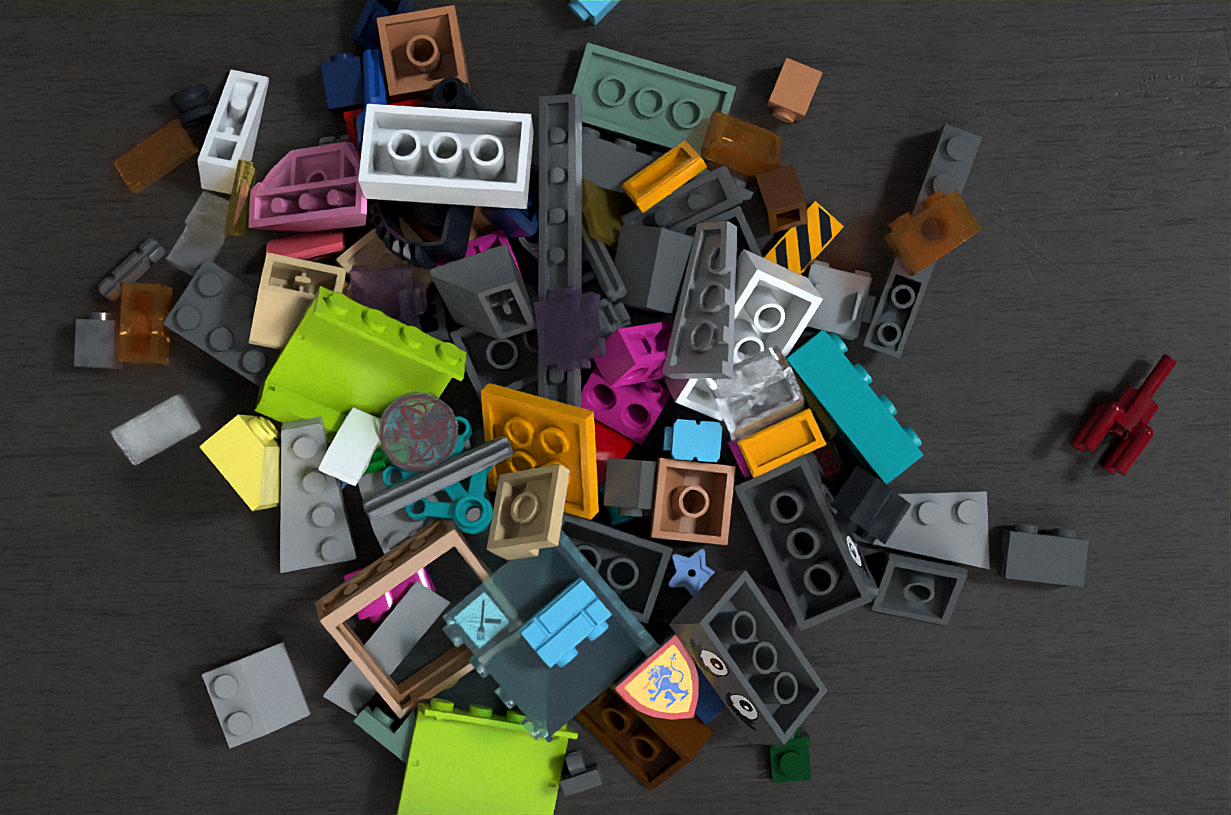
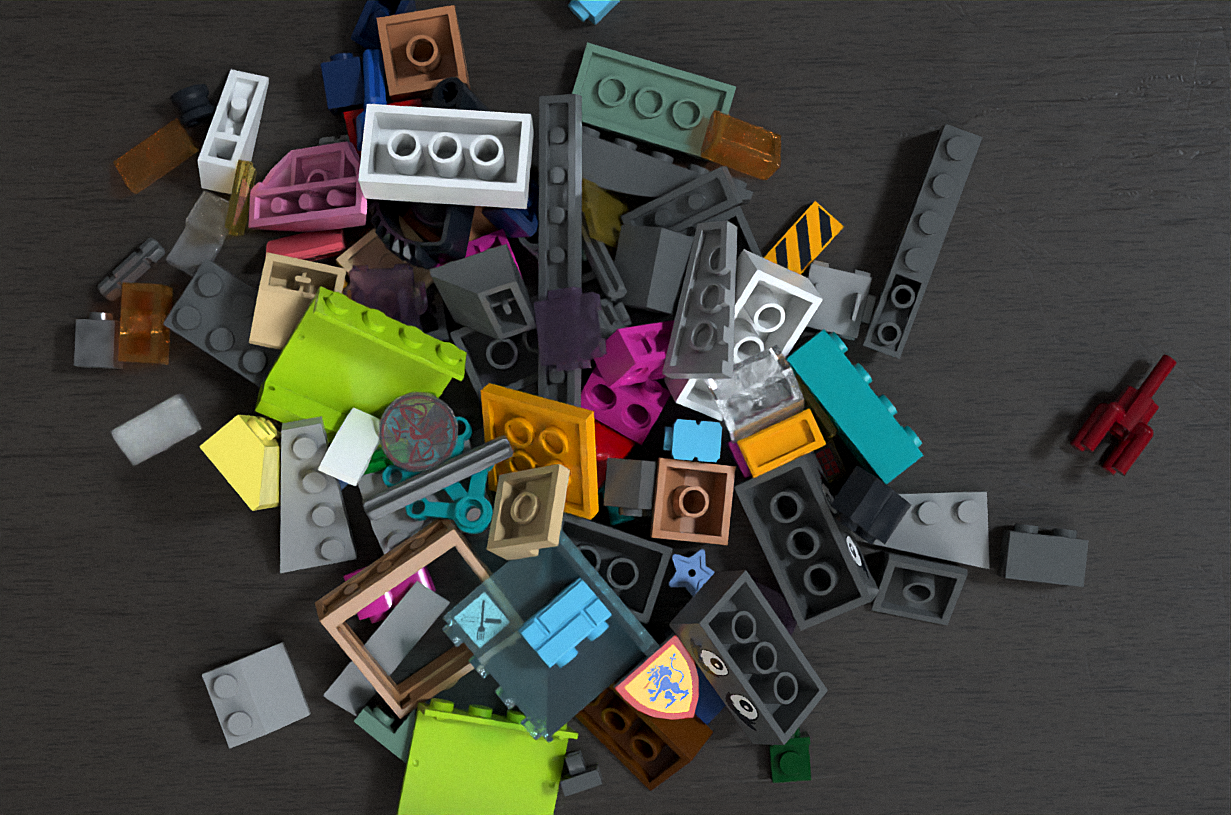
light orange tile [621,140,707,213] -> none
reddish brown brick [755,164,808,234] -> none
nougat brick [766,58,823,124] -> none
clear orange brick [884,189,983,277] -> none

